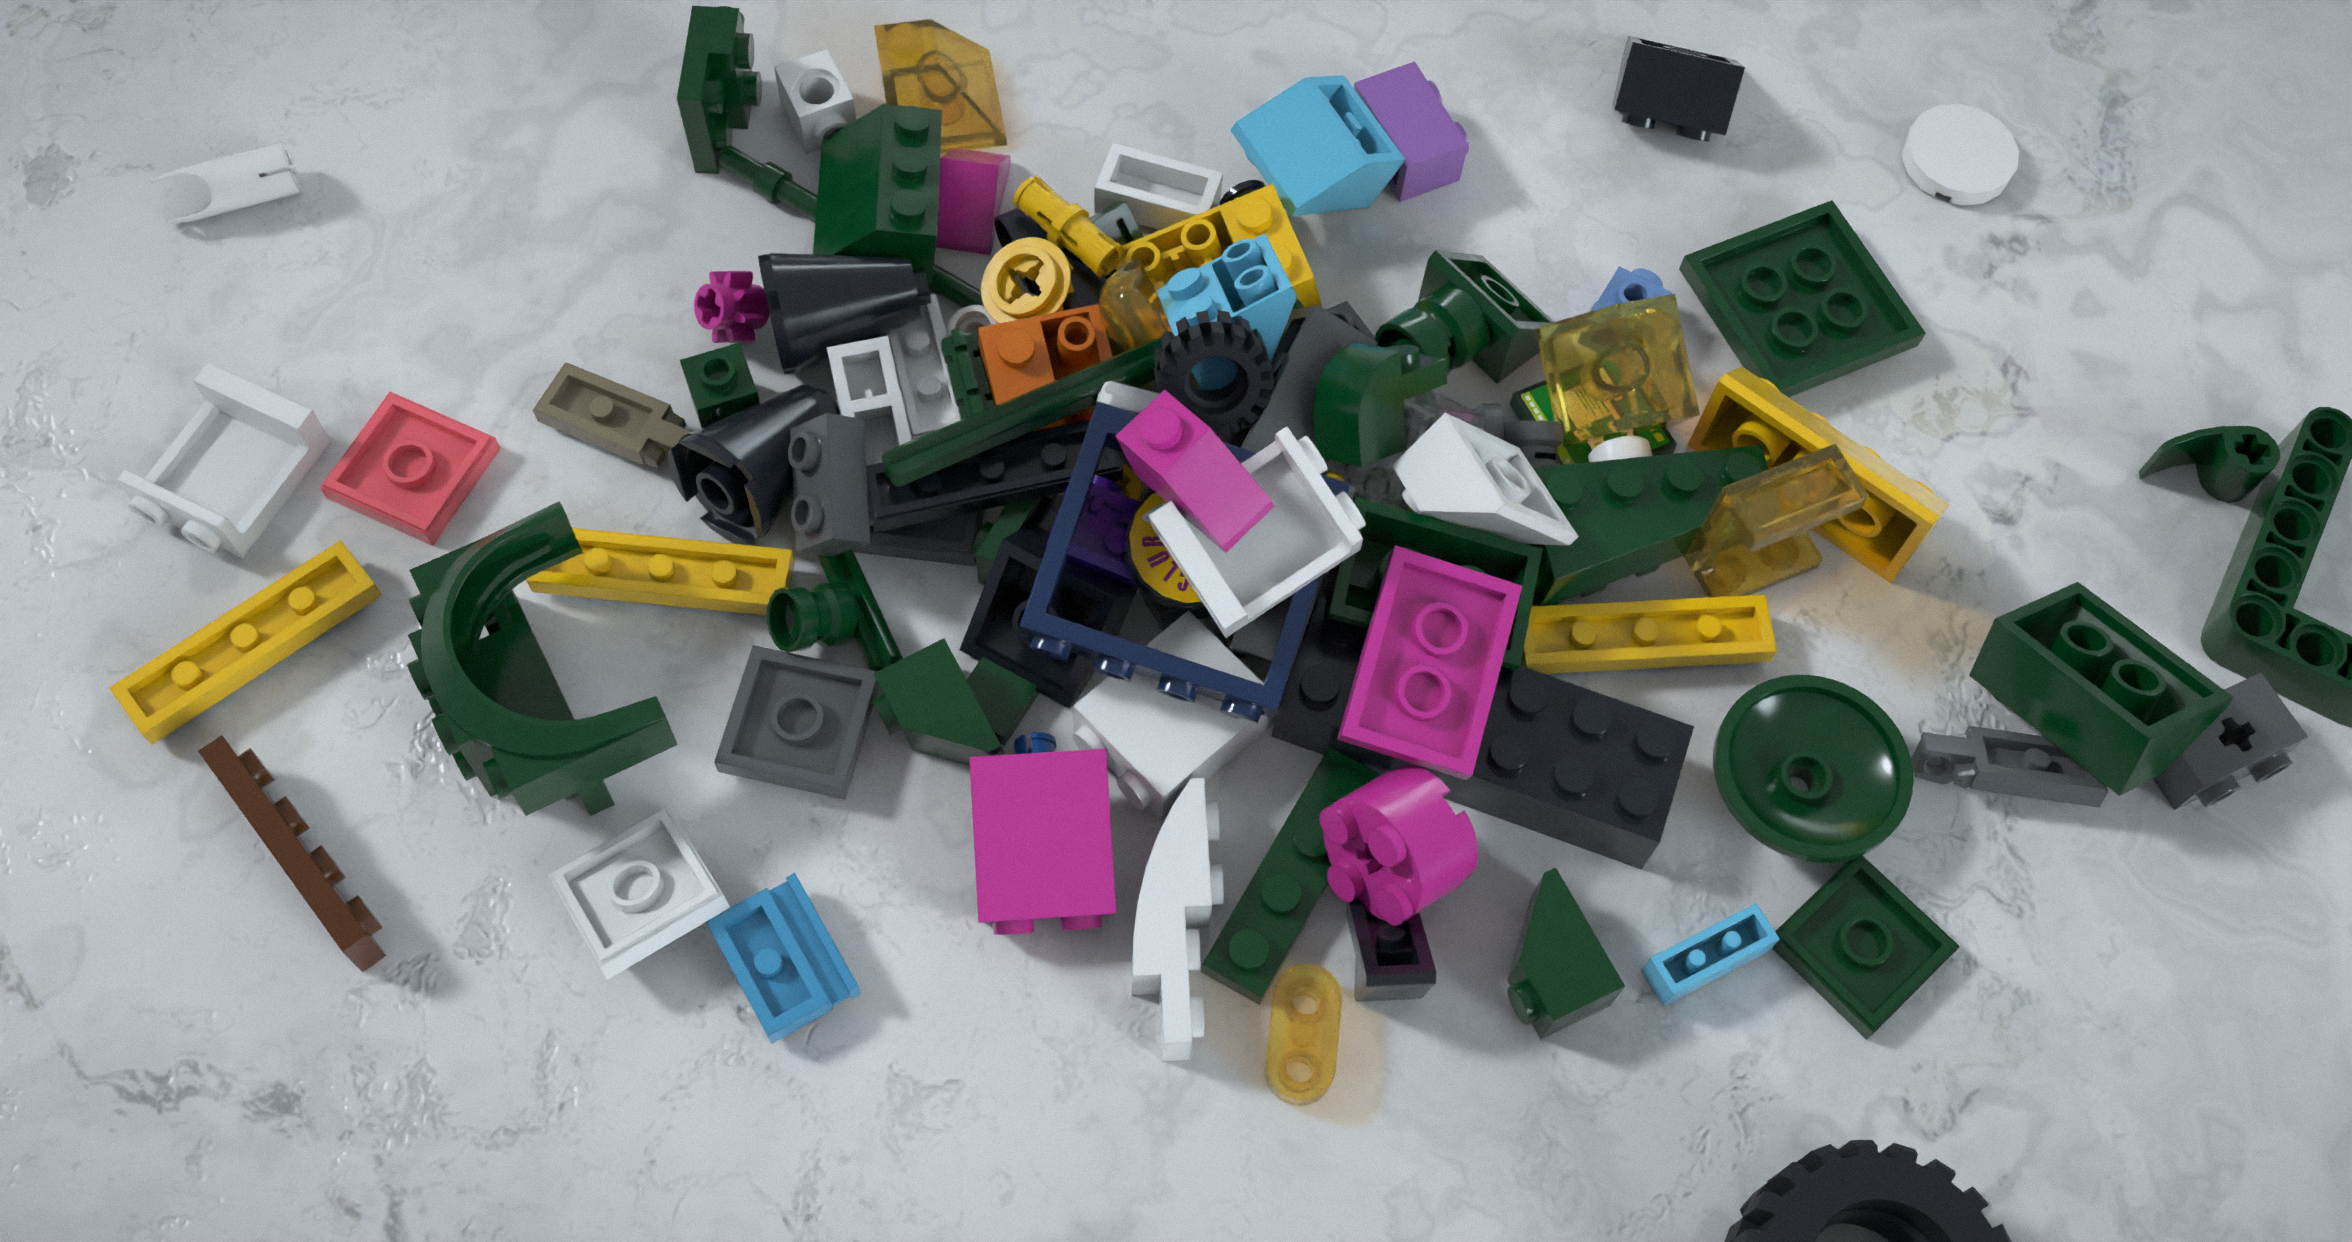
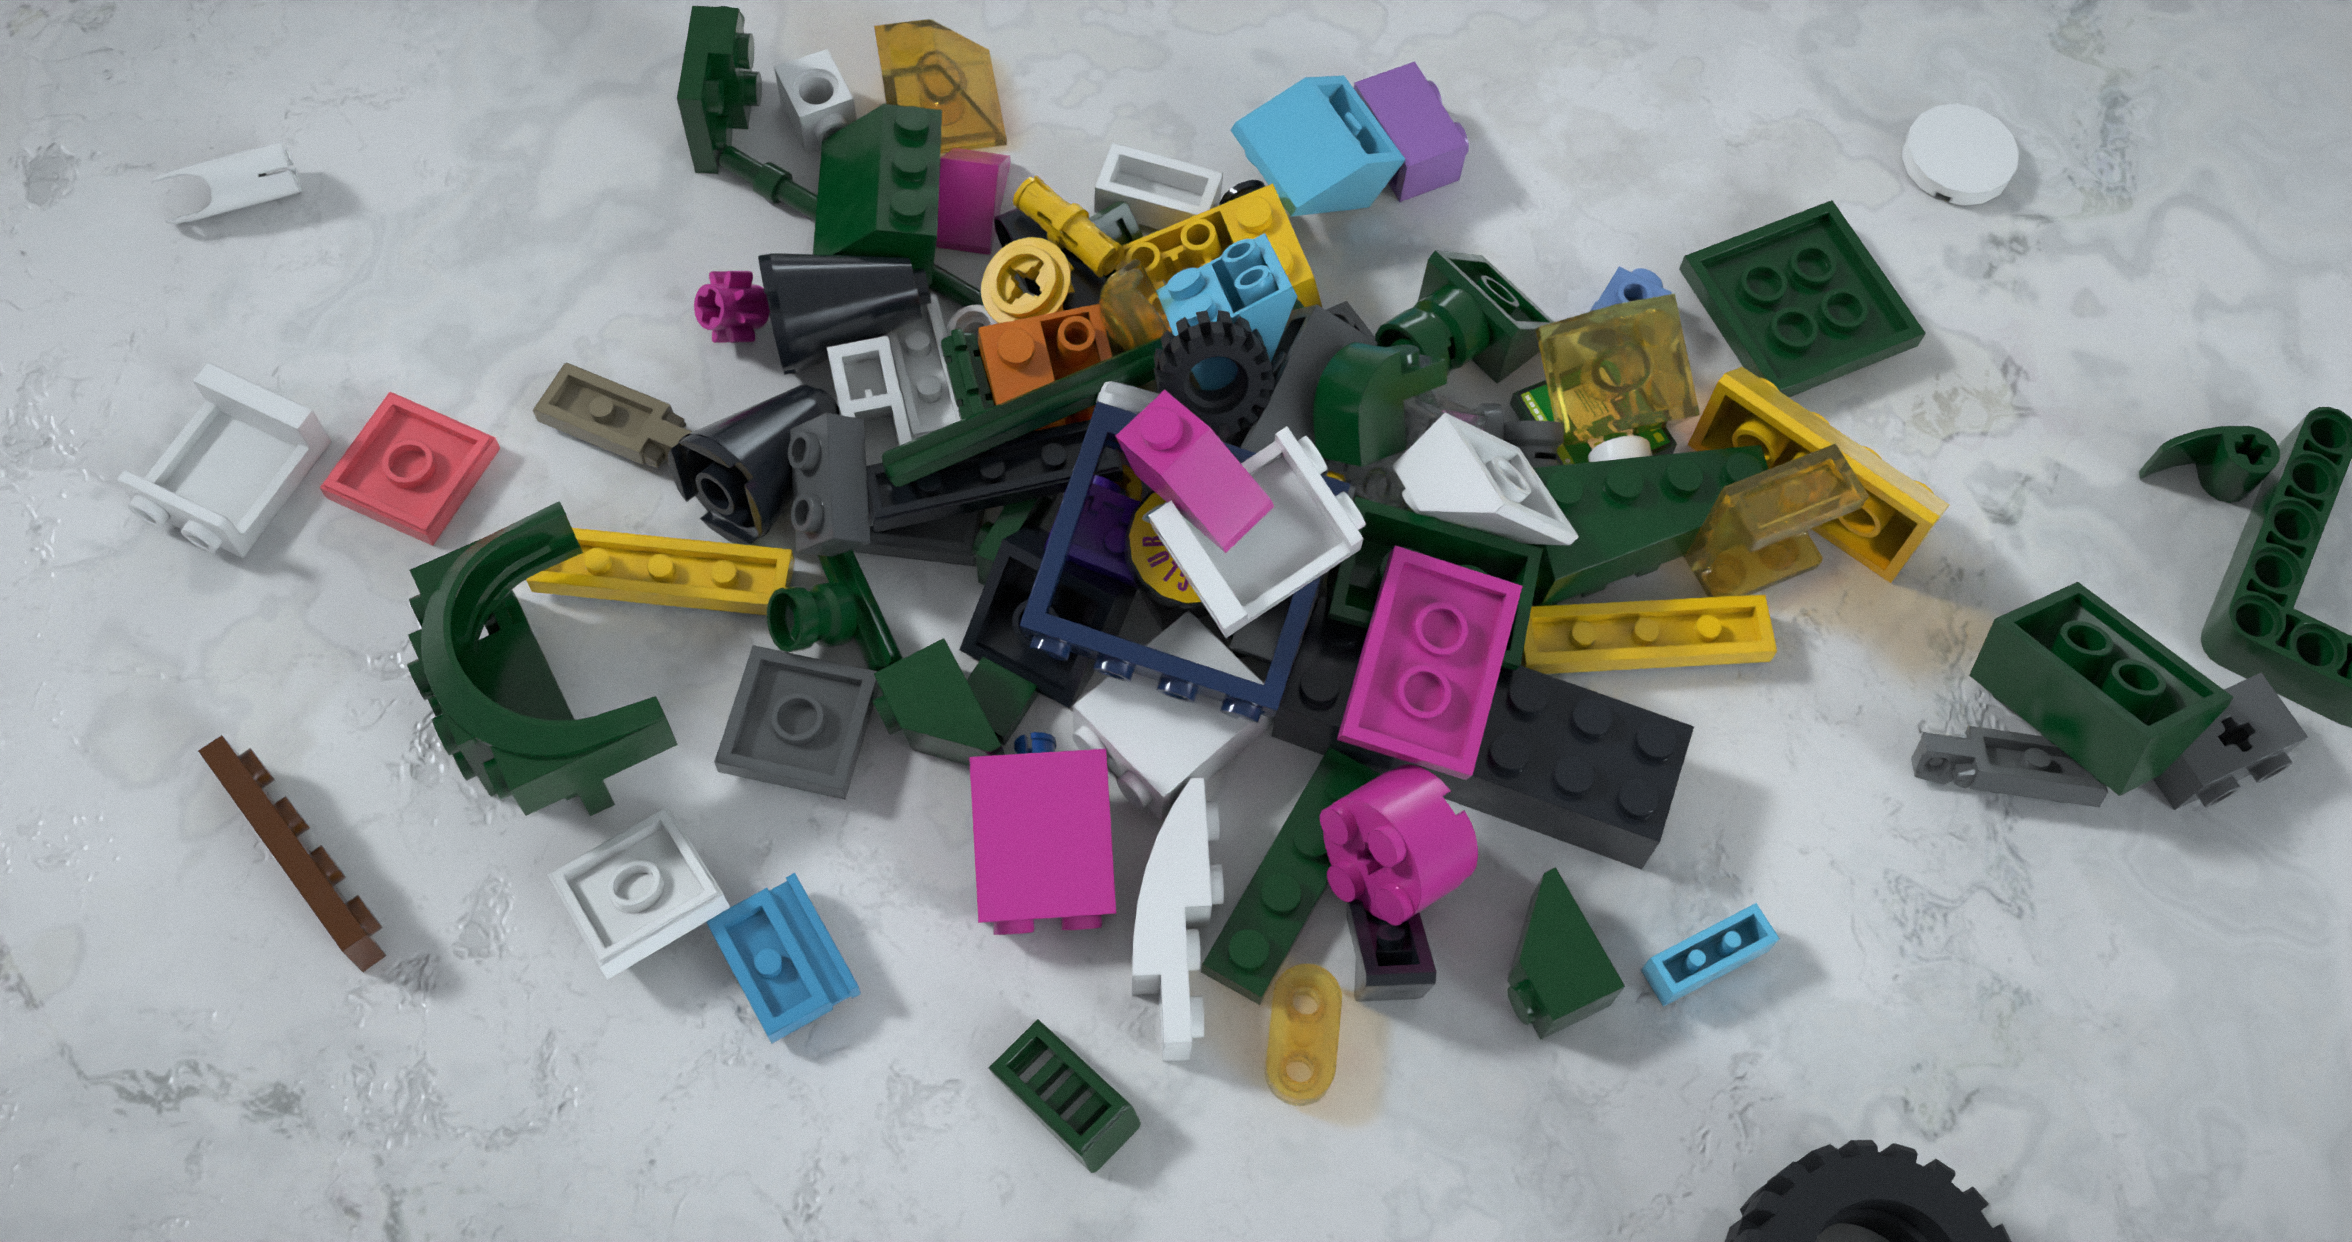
yellow plate [109,540,382,745] -> none
dark green brick [680,342,760,428] -> none
black slope [1612,36,1745,142] -> none
dark green dish [1713,675,1914,863] -> none
dark green tile [1772,855,1960,1040] -> none
none -> dark green slope [988,1019,1141,1173]

